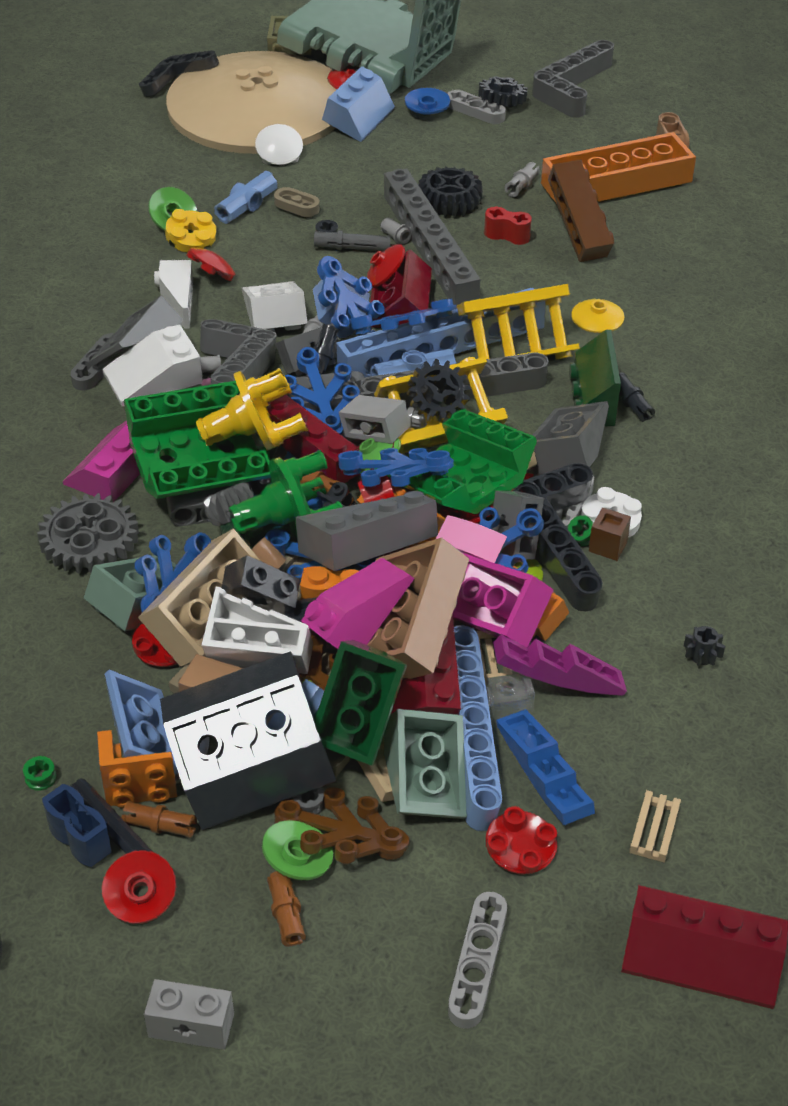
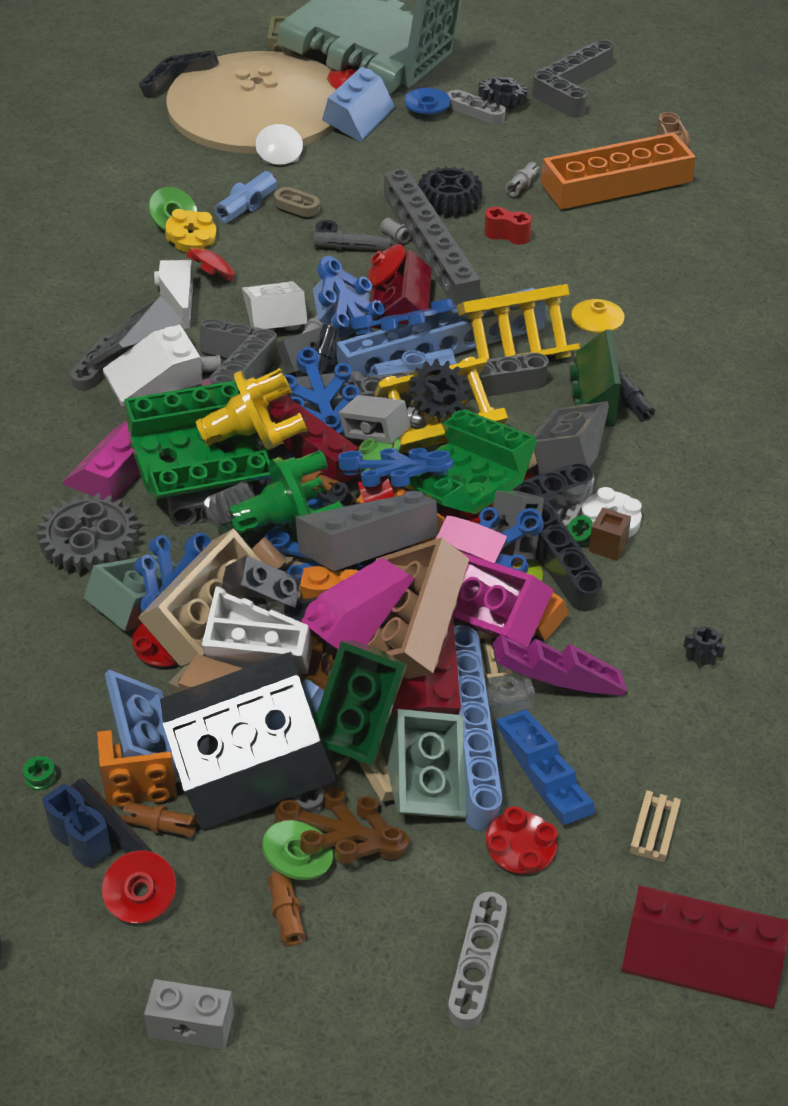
reddish brown brick [548,160,614,262] -> none

